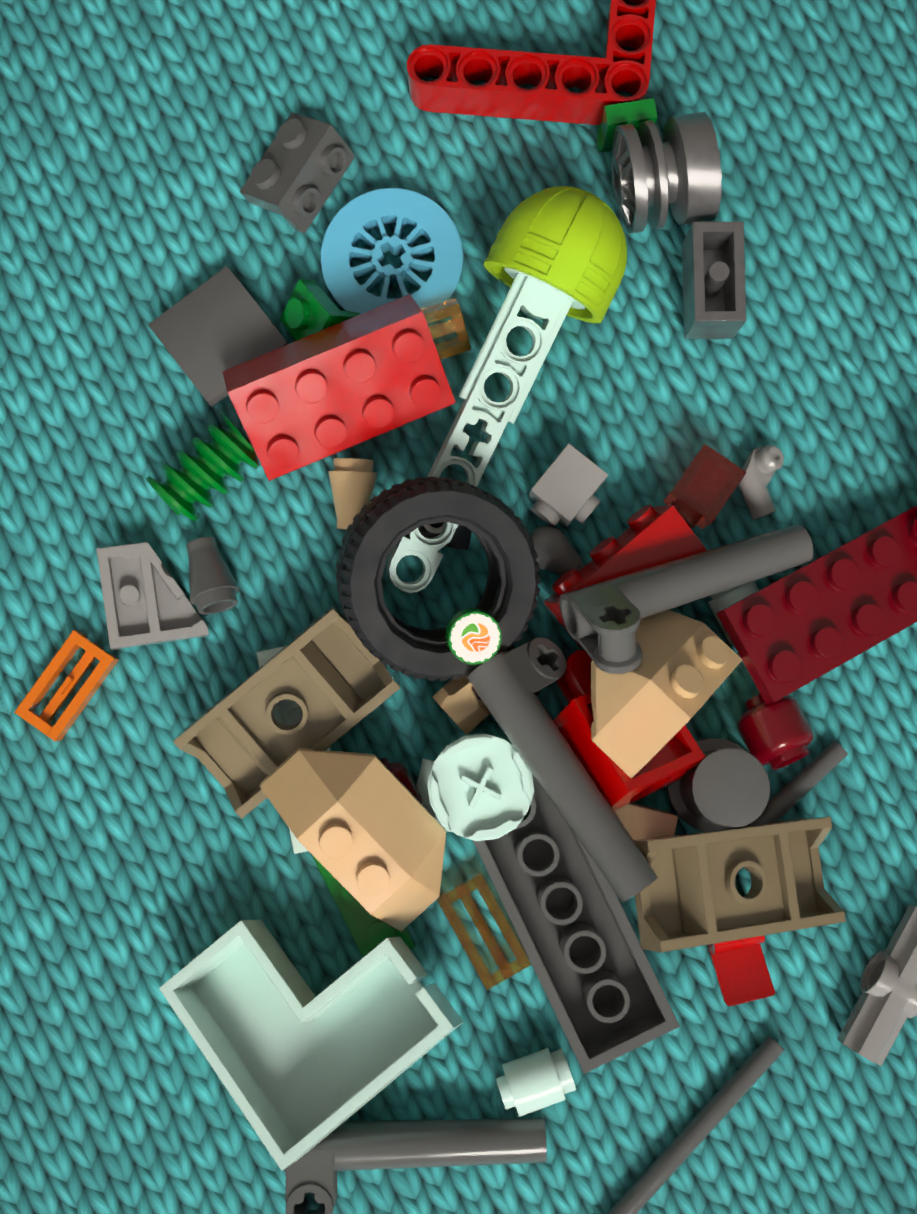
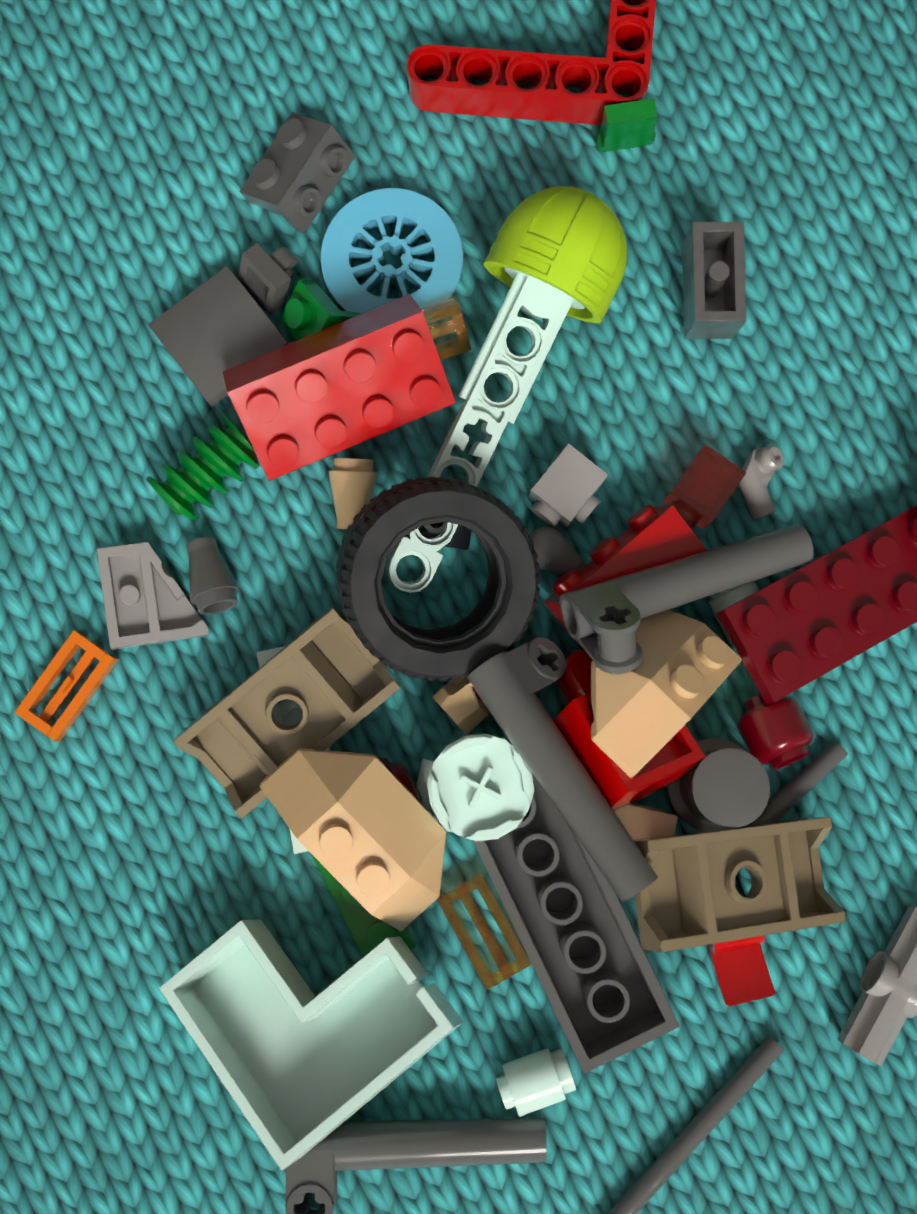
tile [446,608,502,665] -> none
flat silver wheel [611,111,722,233] -> none
none -> dark grey tile [238,243,298,315]

